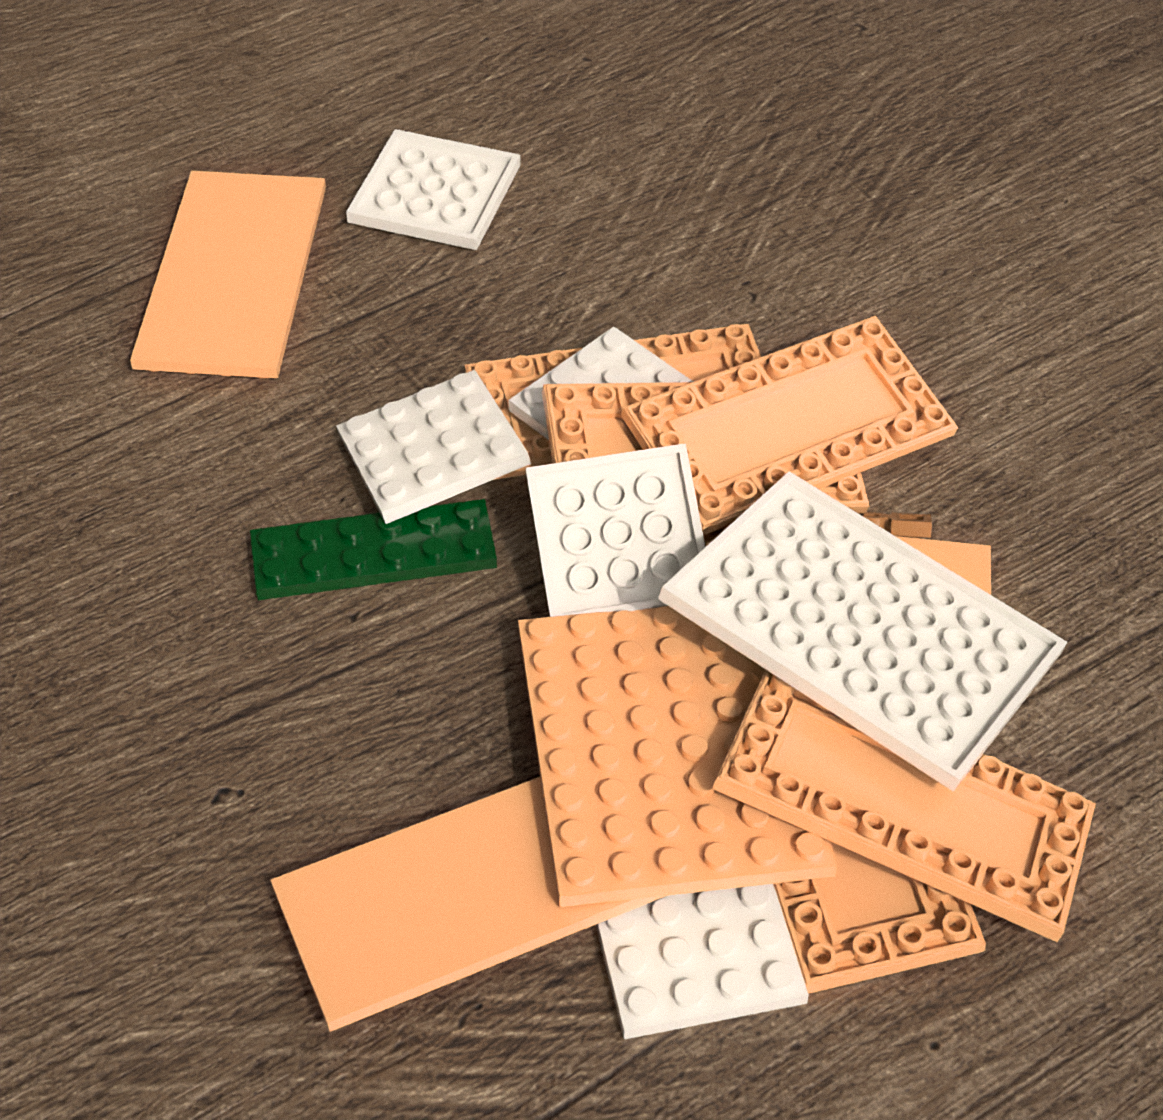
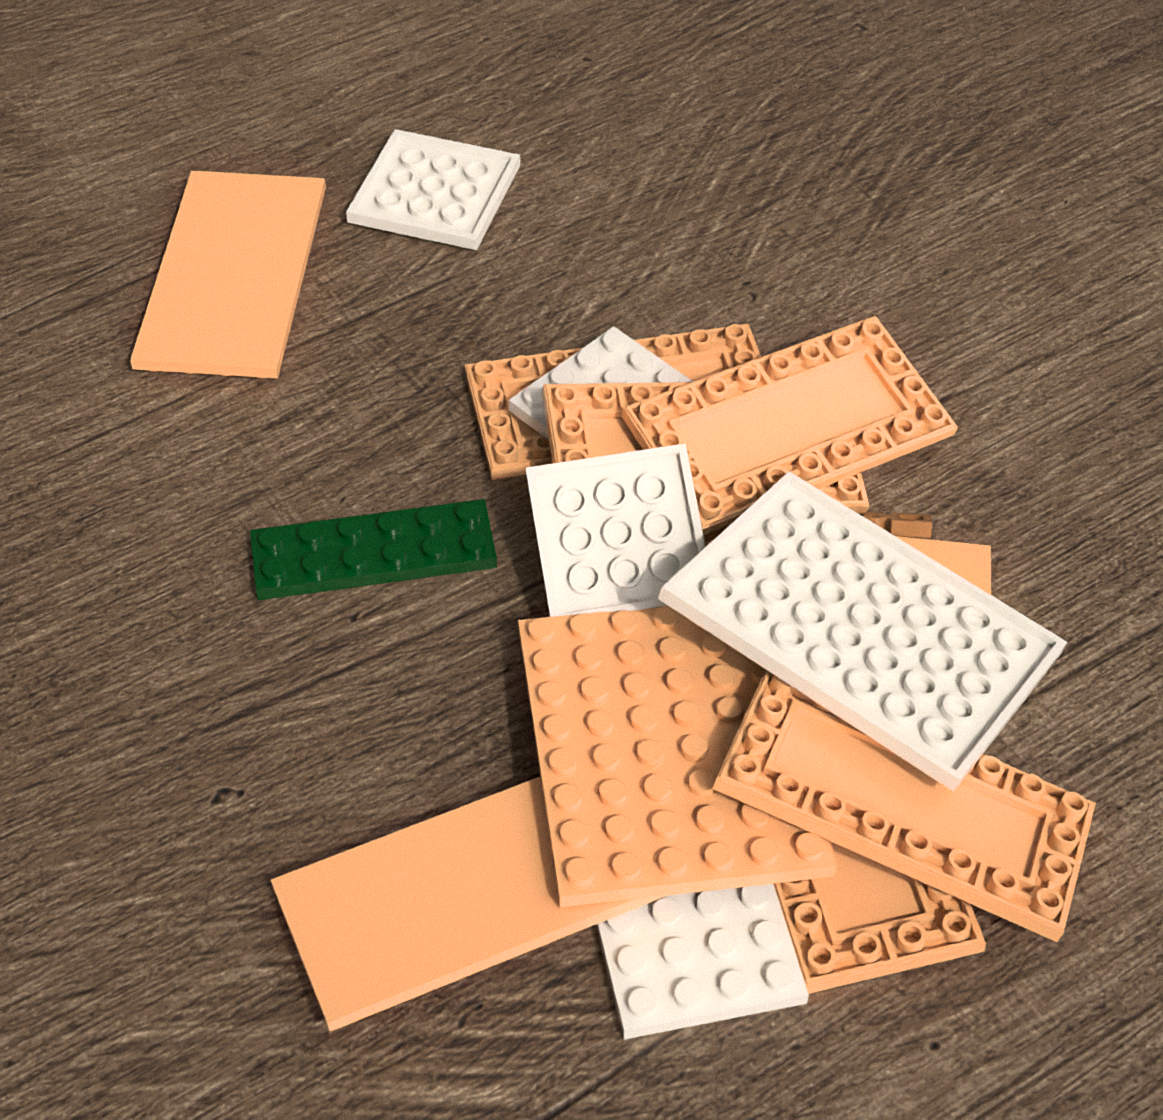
white plate [336,370,531,524] -> none

